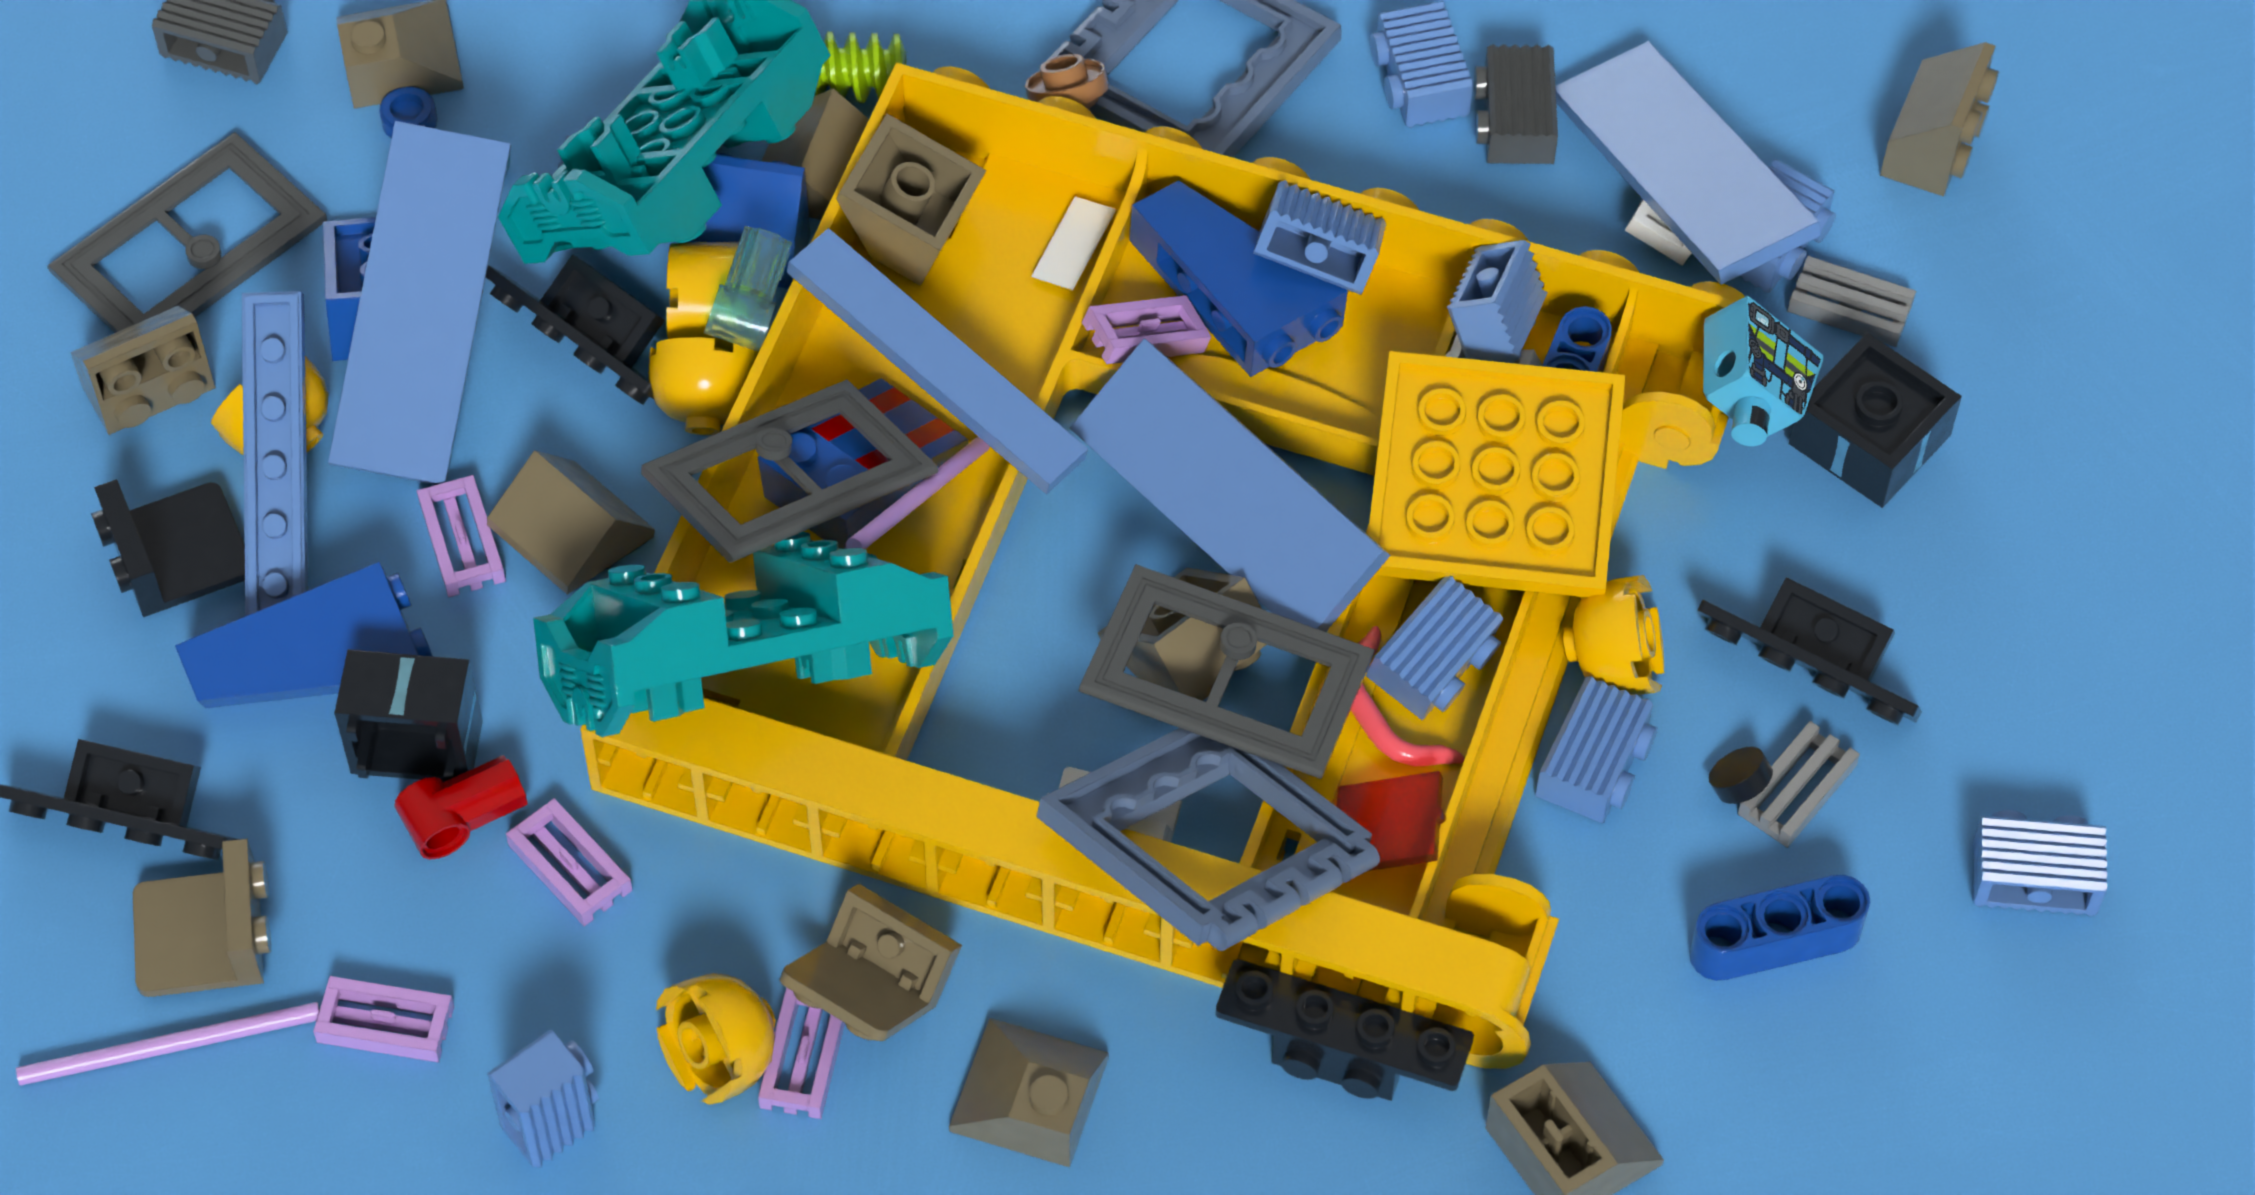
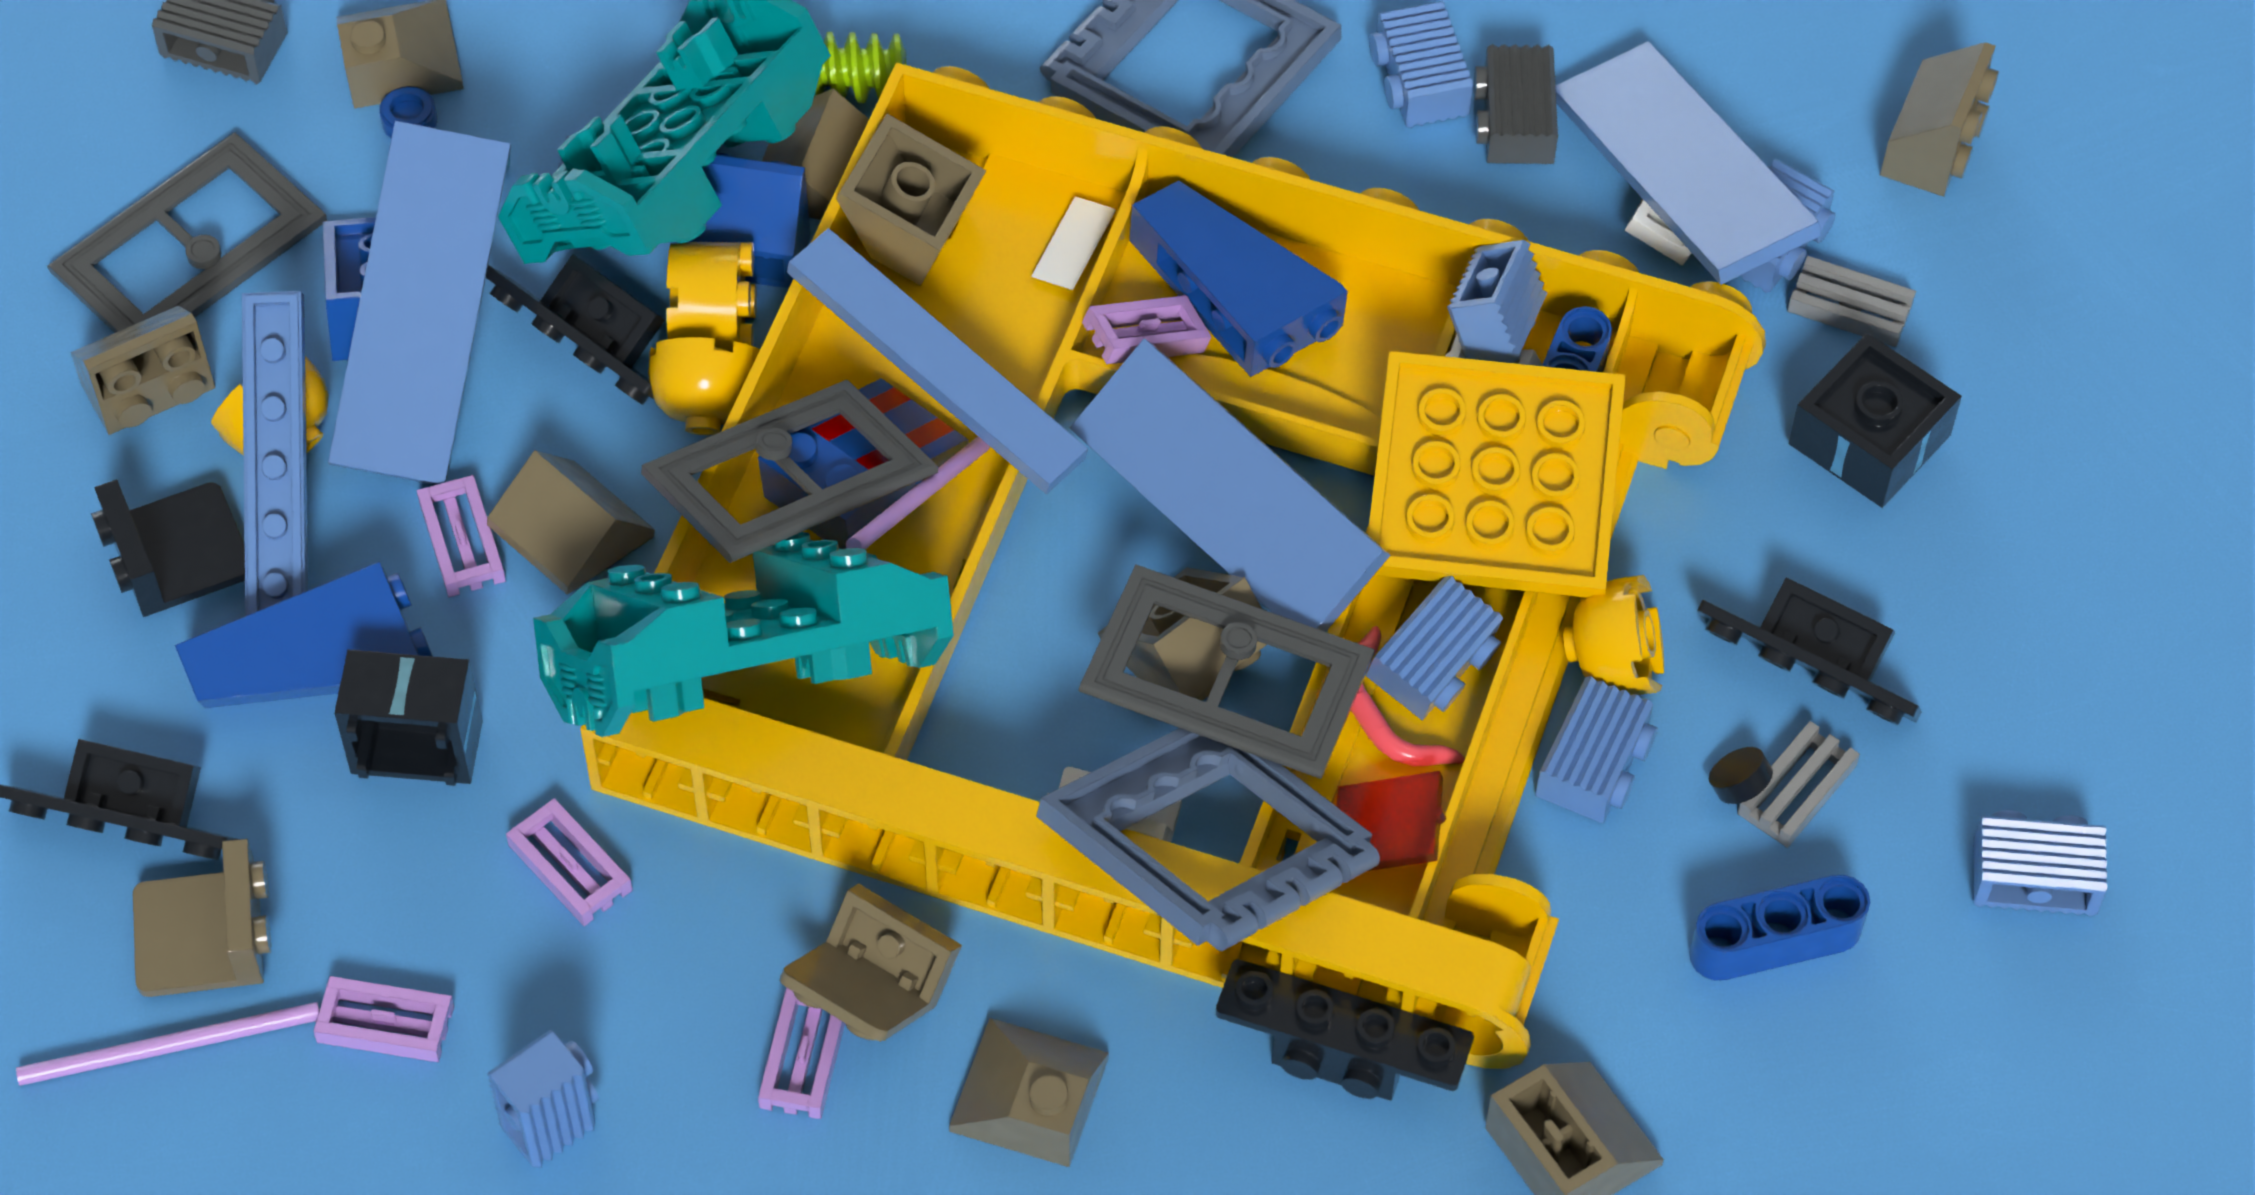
red piece [394,755,528,860] -> none
yellow cylinder [656,973,775,1105] -> none
clear light blue piece [704,226,792,352] -> none
medium nougat plate [1025,54,1109,112] -> none
medium blue brick [1253,180,1386,295] -> none
medium azure torso [1703,295,1824,446] -> none

